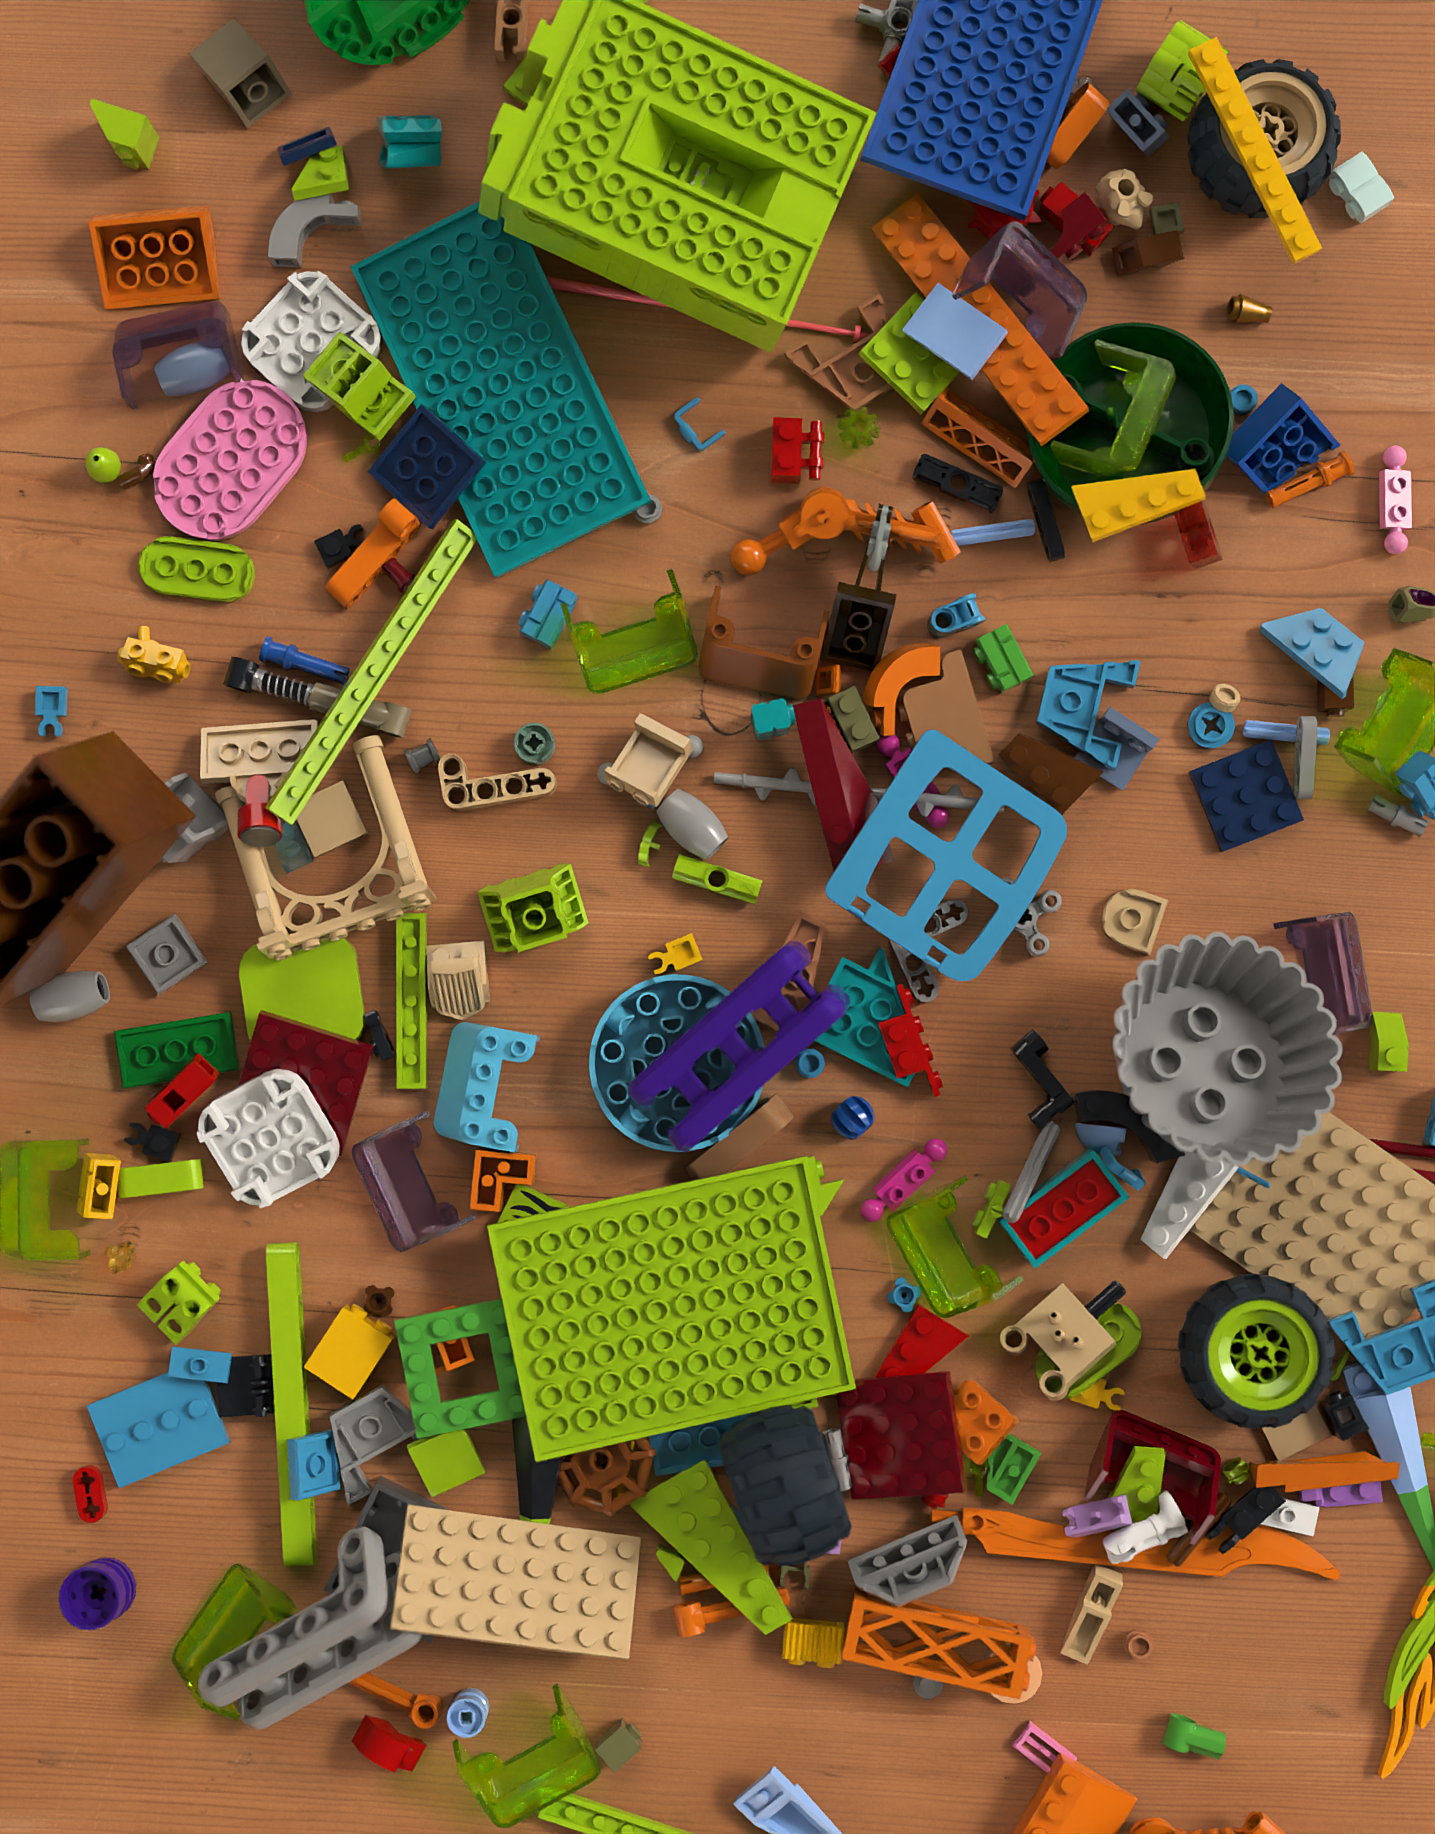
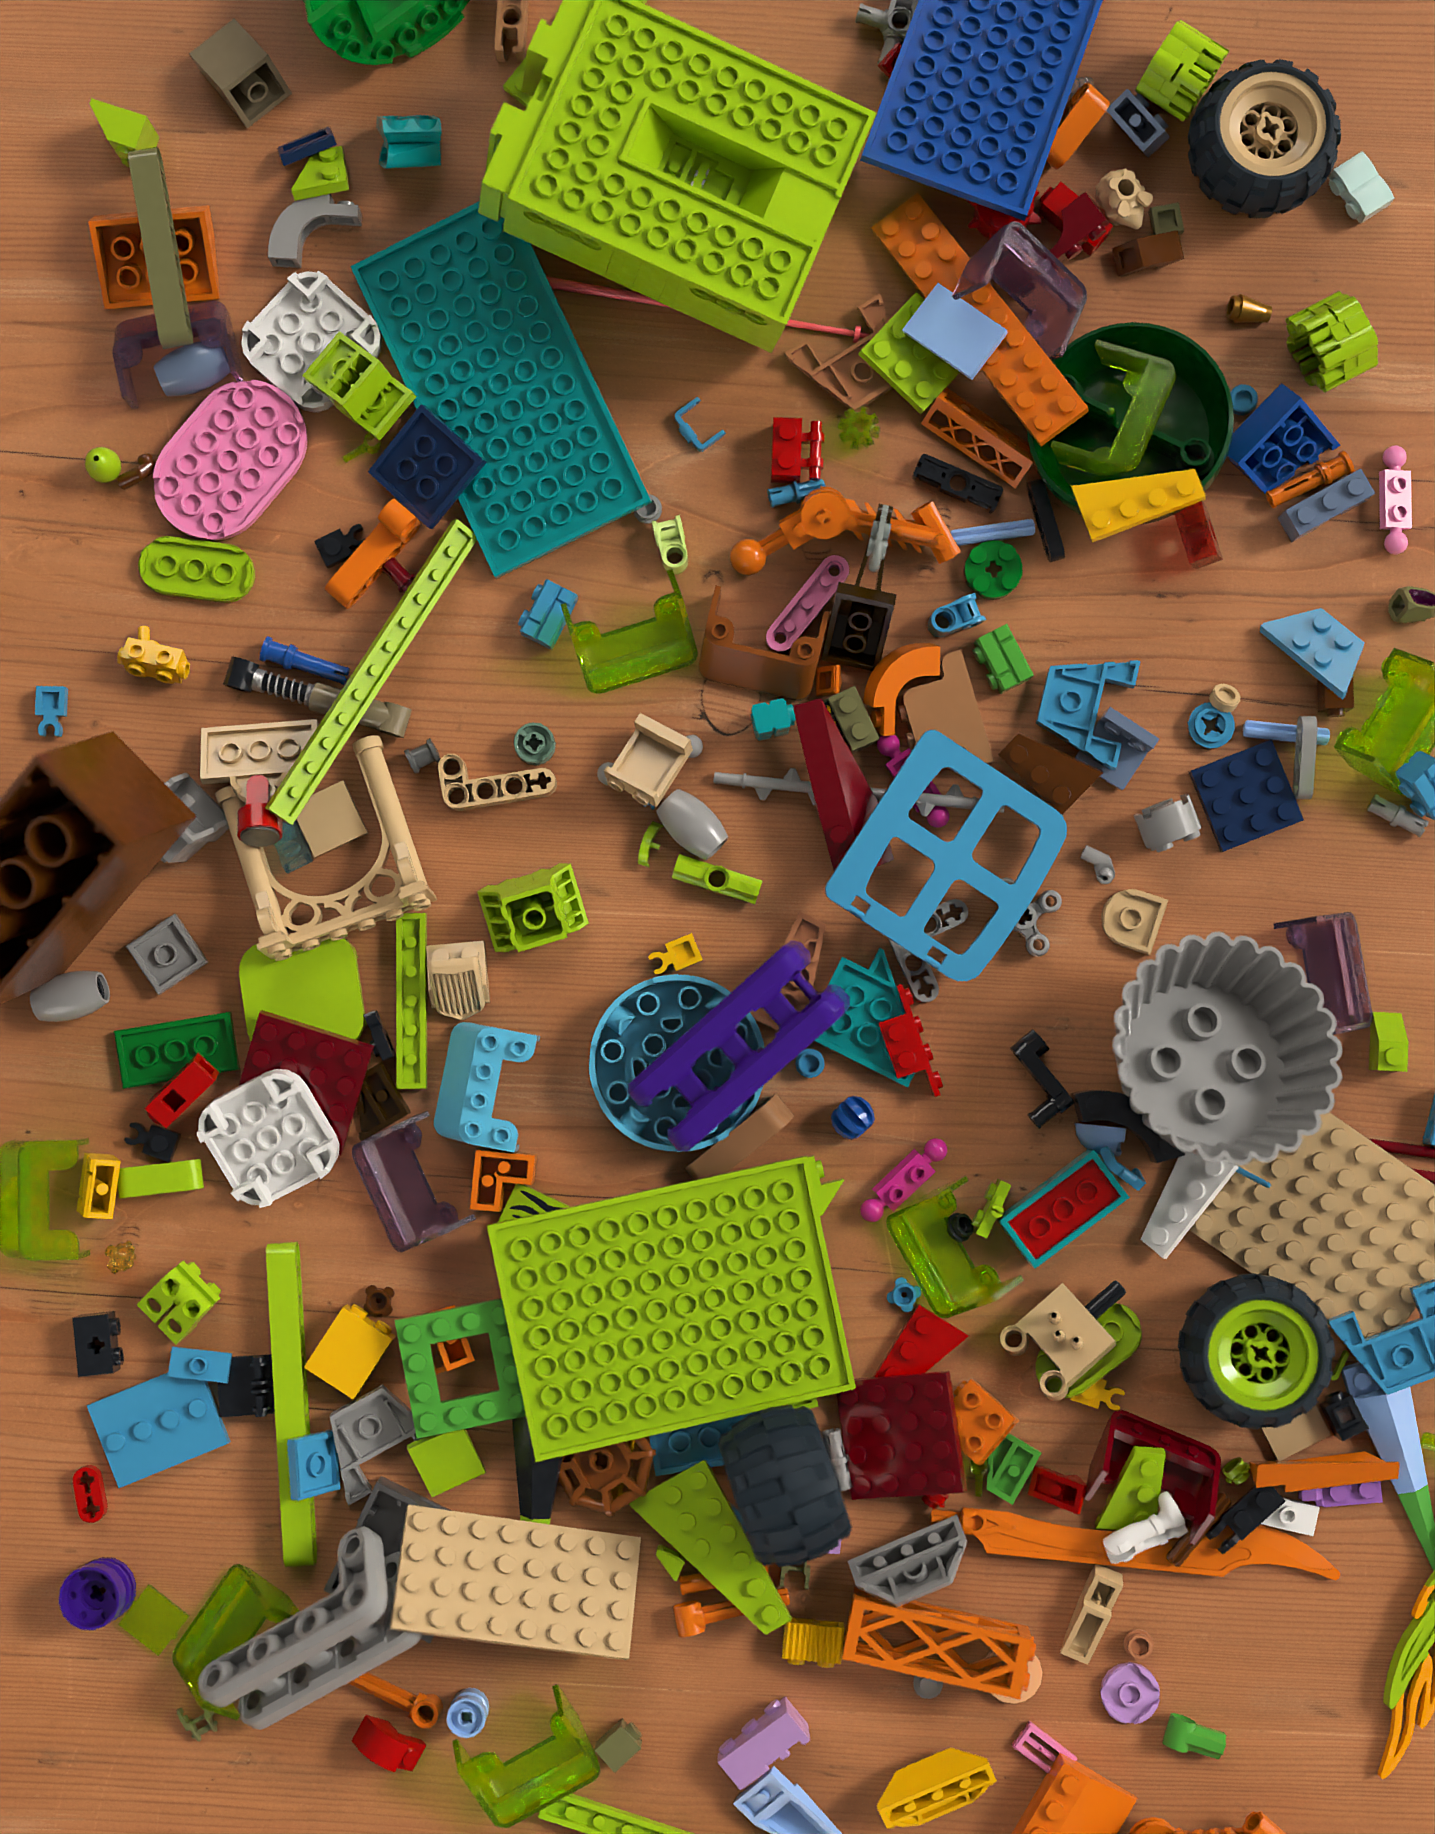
light grey axle [1002,1121,1060,1223] -> none
lavender hinge [1062,1495,1132,1538] -> none
yellow plate [1188,37,1322,264] -> none
none -> black brick [72,1311,124,1377]
none -> clear neon green piece [118,1584,190,1656]
none -> olive beam [128,147,193,349]
none -> olive piece [177,1696,218,1742]
none -> dark brown wing [357,1062,411,1142]
none -> yellowish green piece [651,515,688,574]
none -> lavender wedge [718,1697,810,1790]
none -> bright pink plate [766,555,849,653]
none -> dark azure axle [767,478,825,508]
none -> yellow wedge [877,1747,997,1829]
none -> black plate [946,1213,974,1242]
none -> green plate [964,540,1023,600]
none -> red slope [1028,1465,1087,1515]
none -> light grey arm [1080,845,1115,885]
none -> lavender tile [1100,1662,1160,1724]
none -> light grey brick [1133,794,1202,852]
none -> sand blue arch [1278,468,1375,543]
none -> lime piece [1285,291,1378,393]

